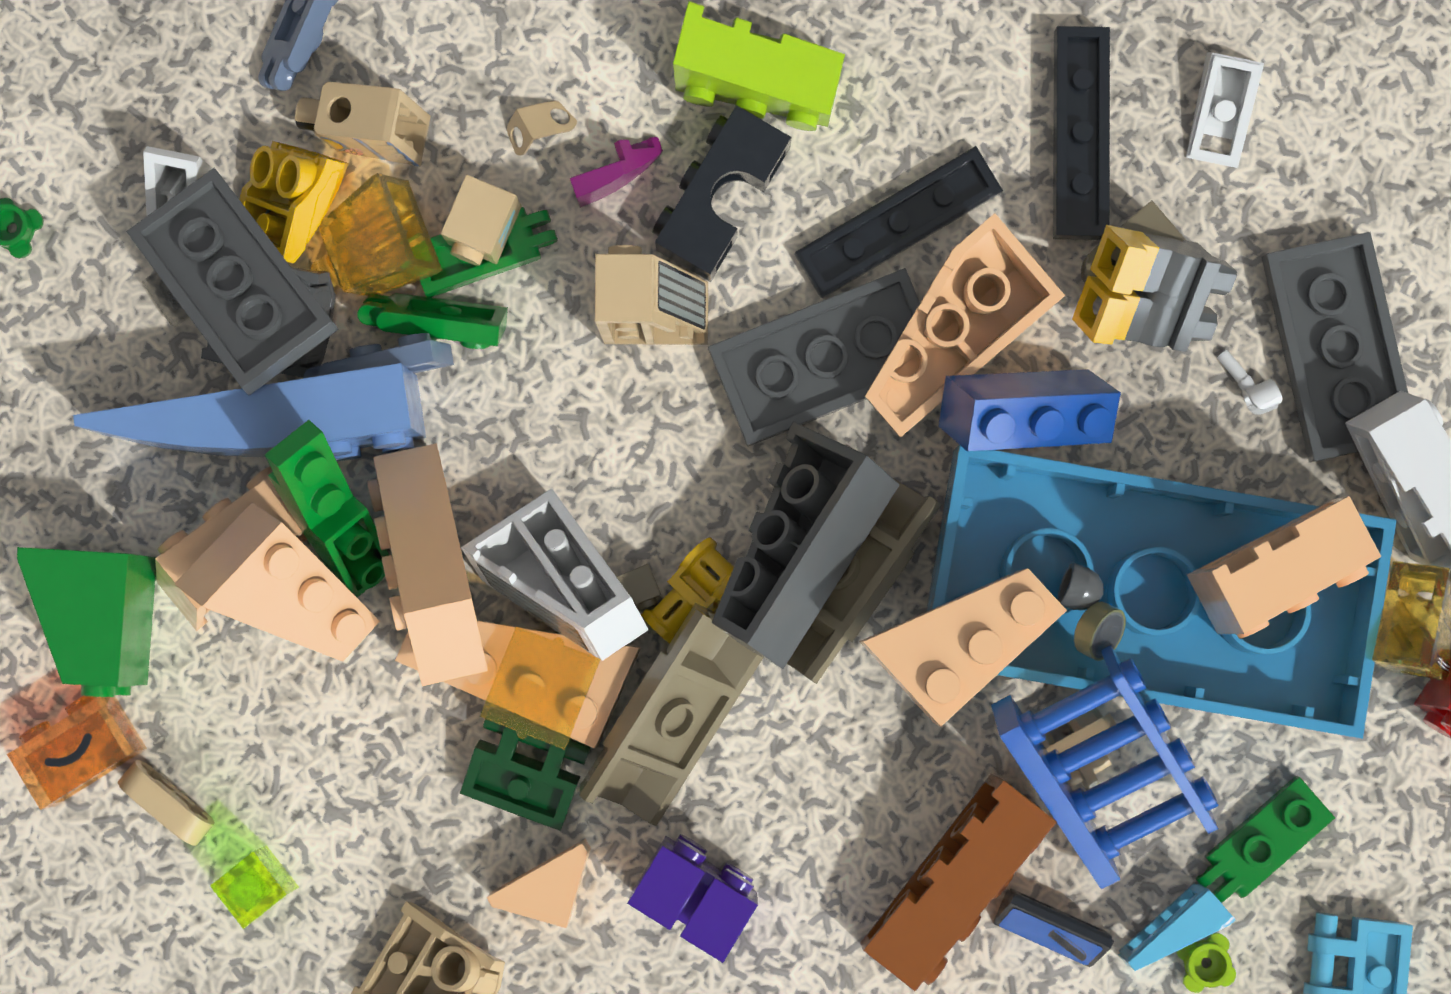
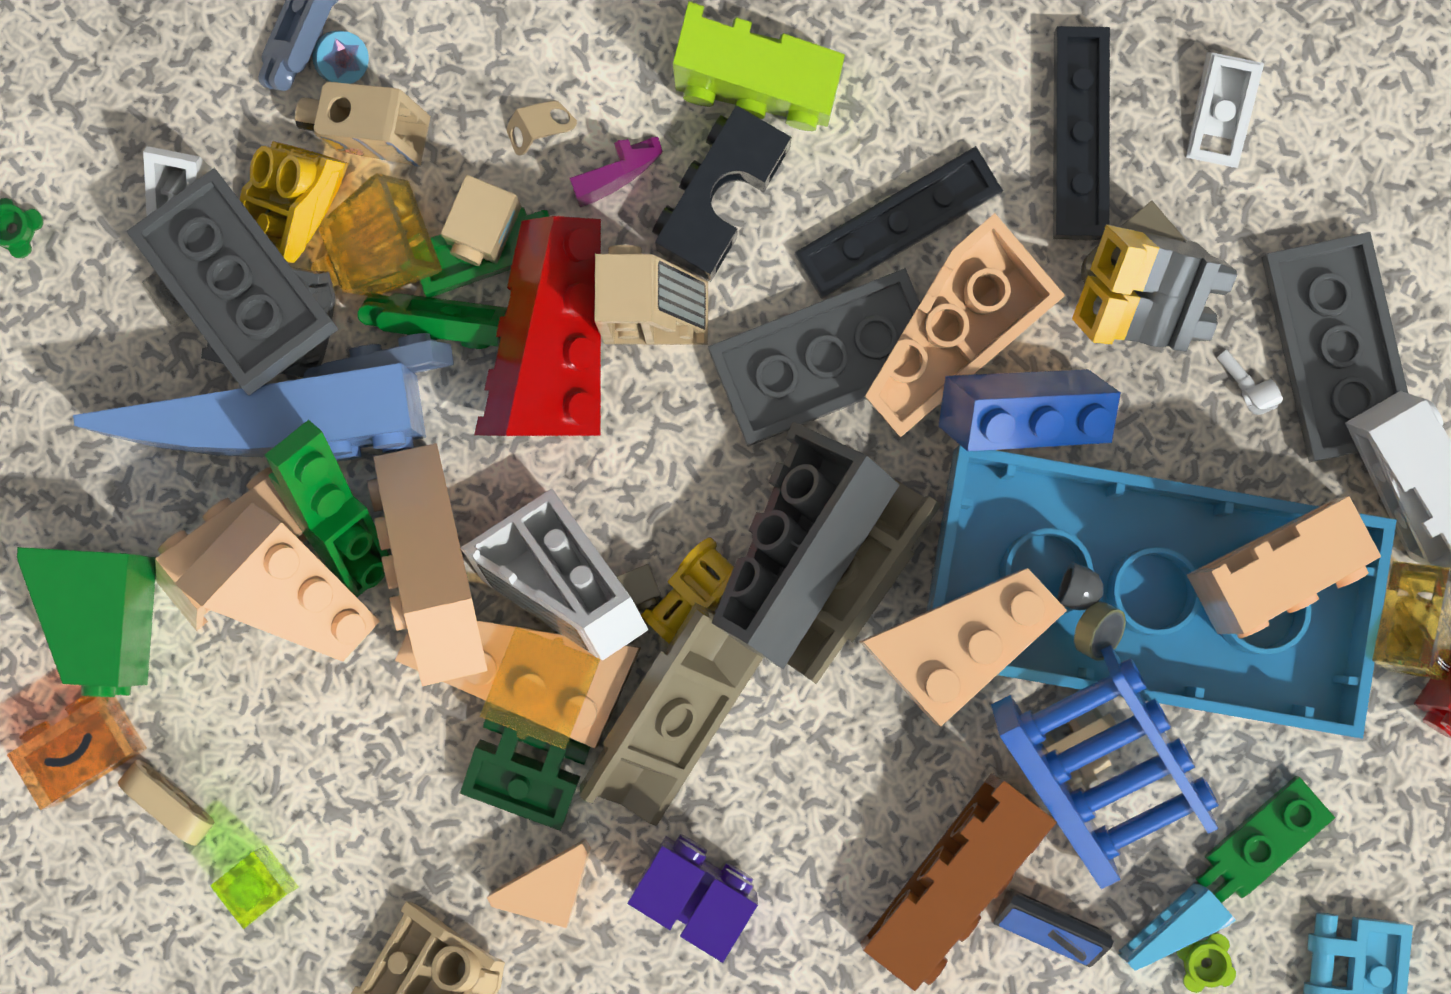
none -> medium azure tile [312,30,369,84]
none -> red wedge [474,216,601,436]

